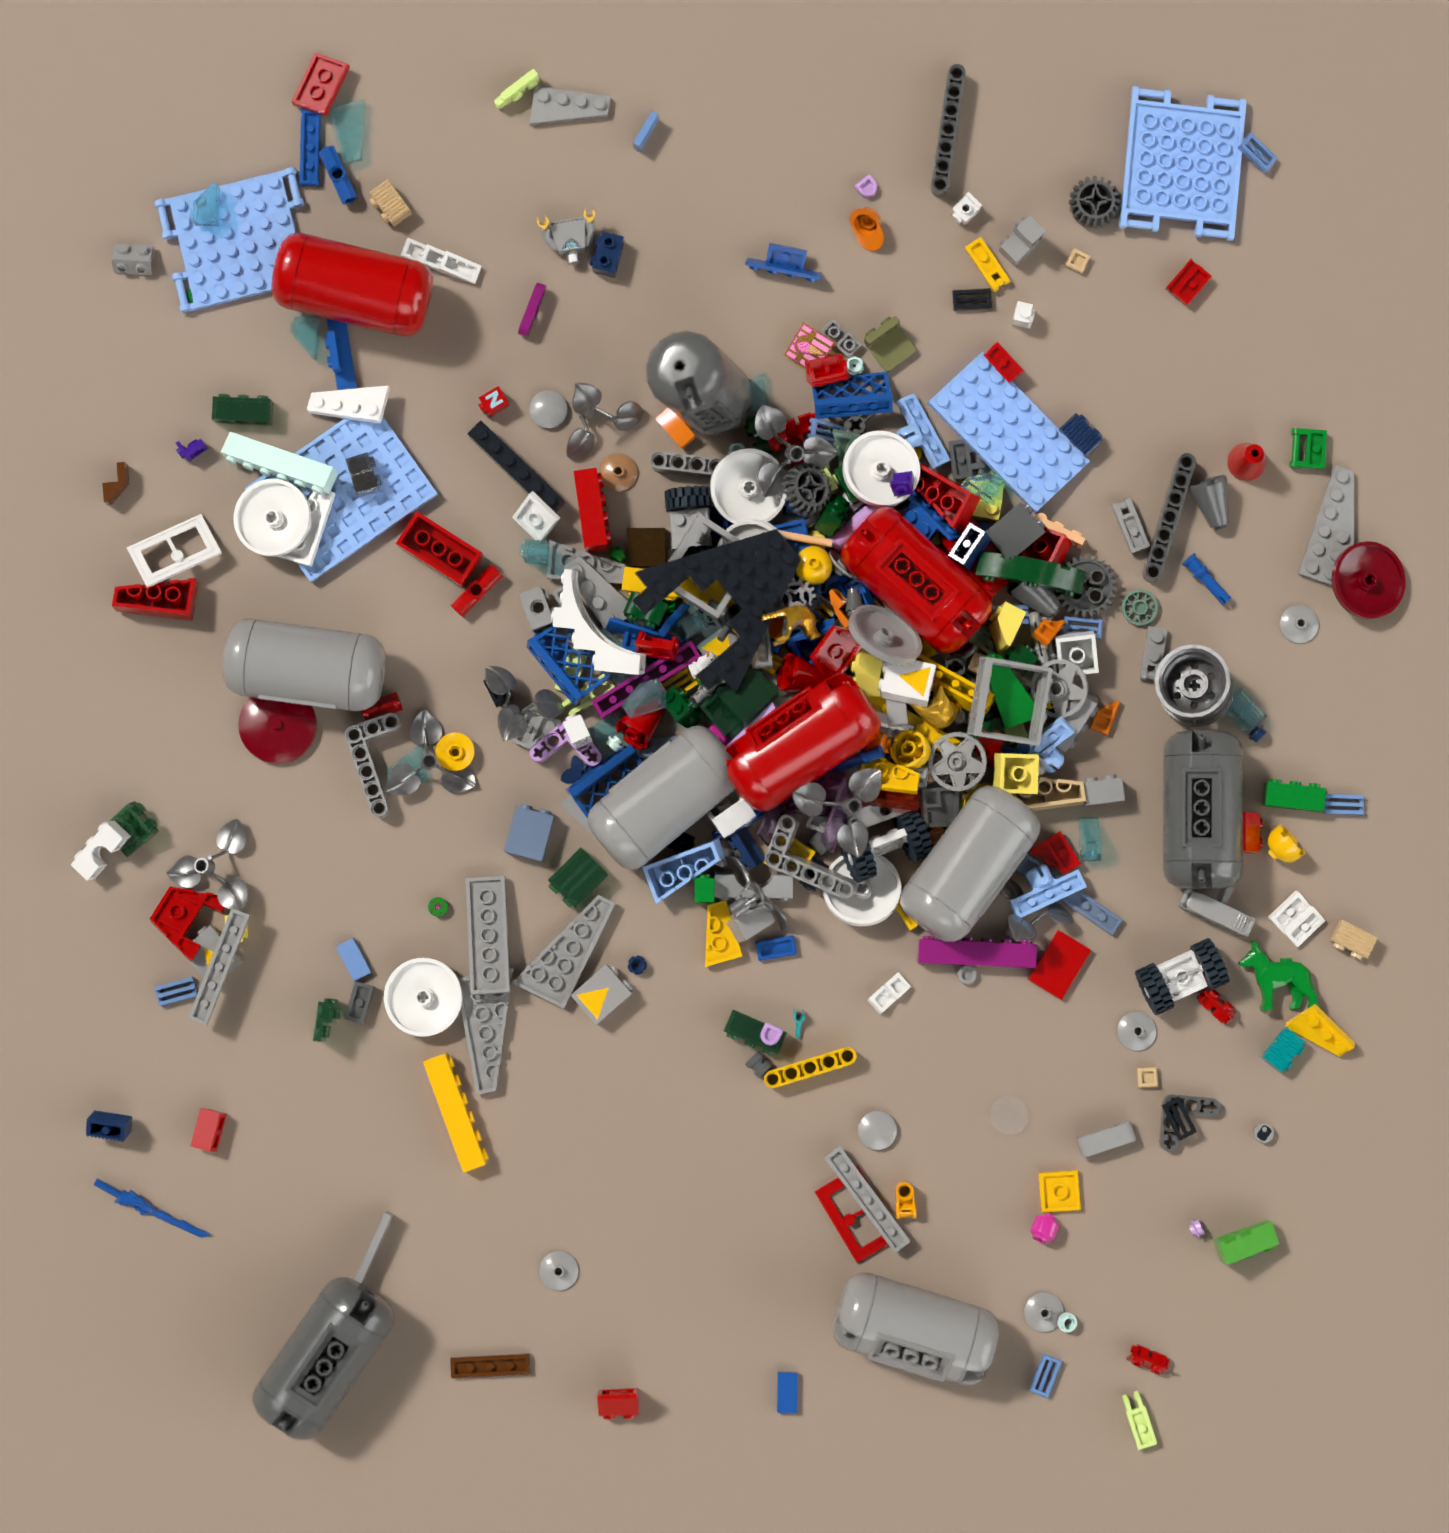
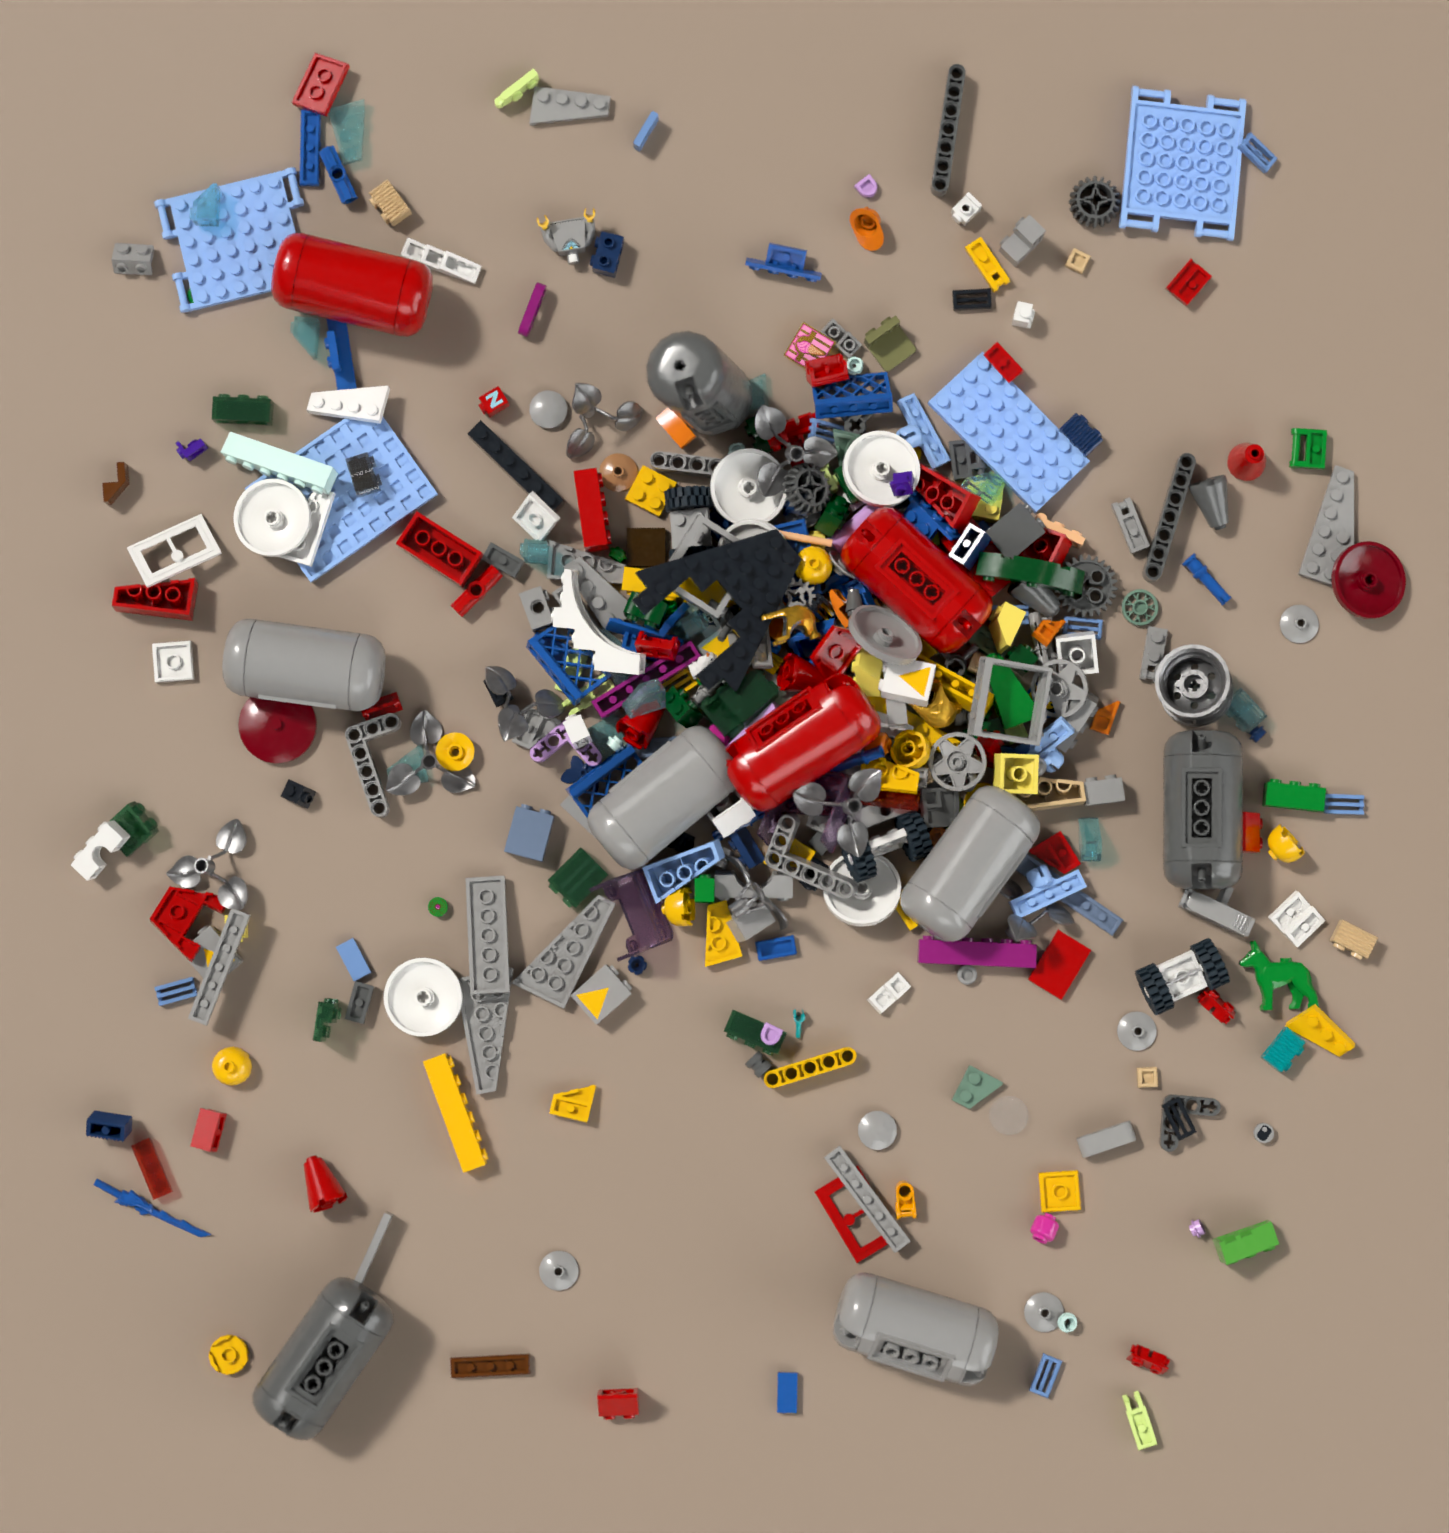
none -> clear red plate [131,1137,173,1200]
none -> white tile [152,641,195,683]
none -> yellow tile [209,1334,249,1375]
none -> yellow cylinder [212,1046,252,1086]
none -> black bracket [280,779,316,809]
none -> red cone [304,1155,348,1213]
none -> dark grey plate [481,542,525,578]
none -> yellow wing [549,1085,596,1123]
none -> clear purple windscreen [589,869,673,962]
none -> yellow plate [625,465,677,517]
none -> yellow cylinder [661,887,696,926]
none -> sand green wing [951,1065,1003,1109]

